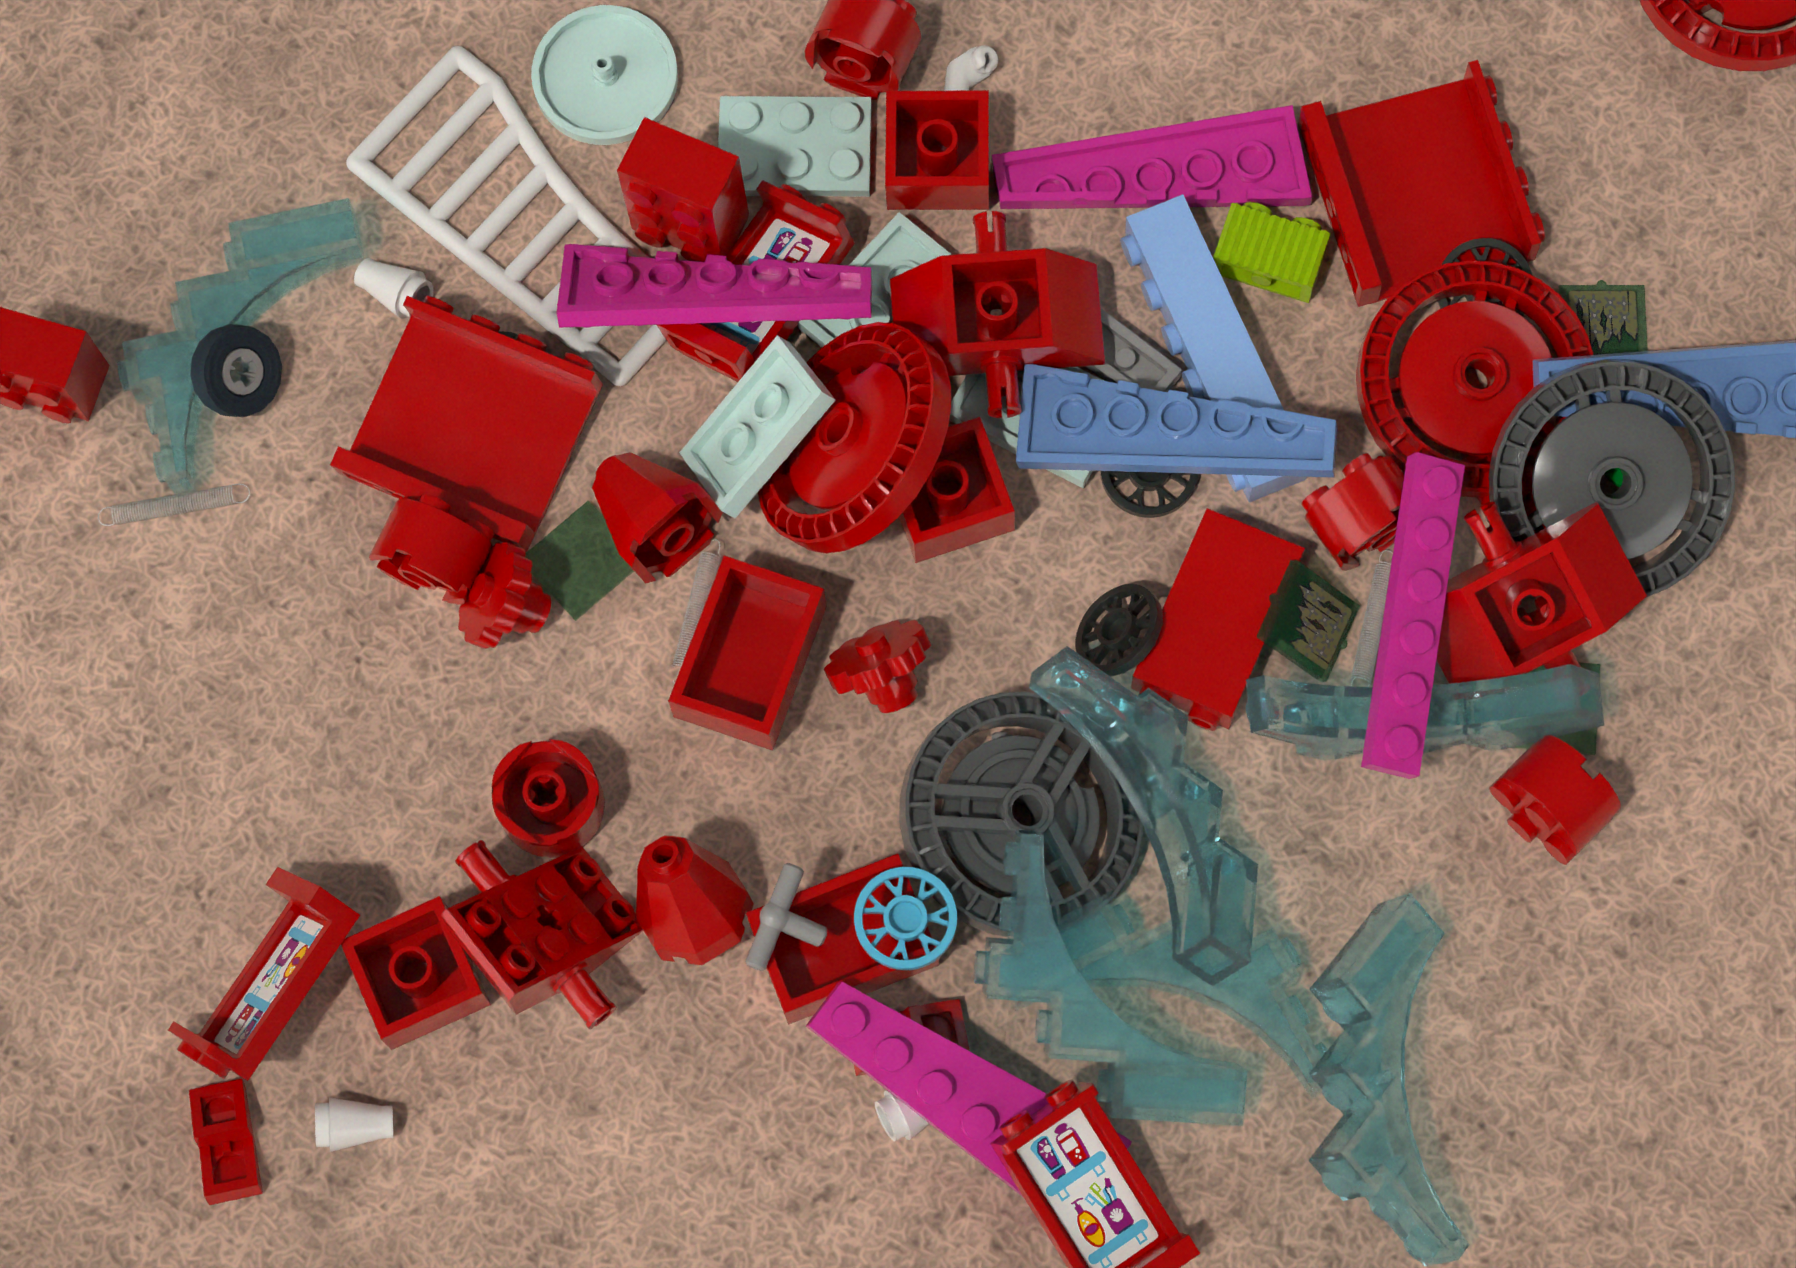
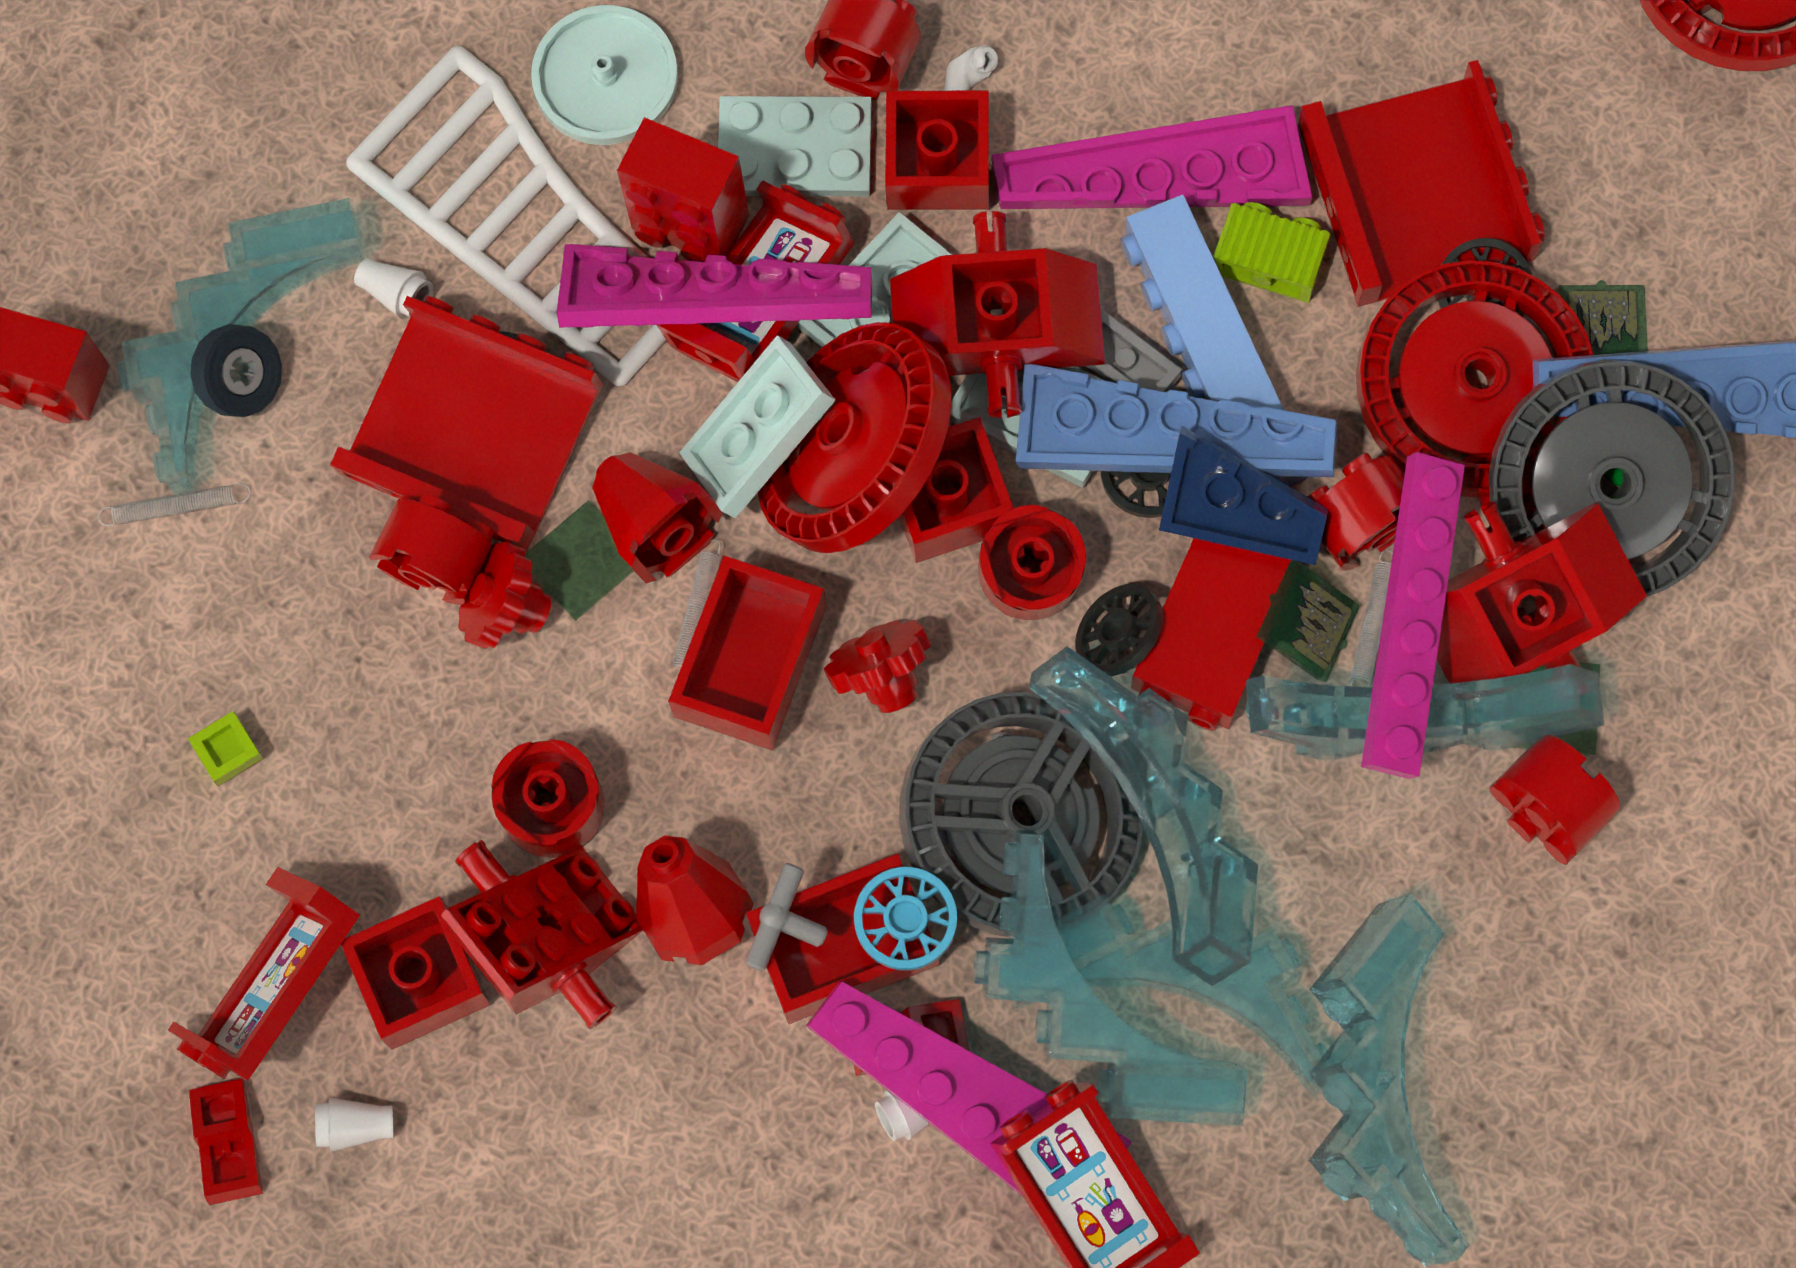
none -> lime plate [187,711,264,786]
none -> red brick [978,505,1086,620]
none -> dark blue wing [1159,426,1328,565]

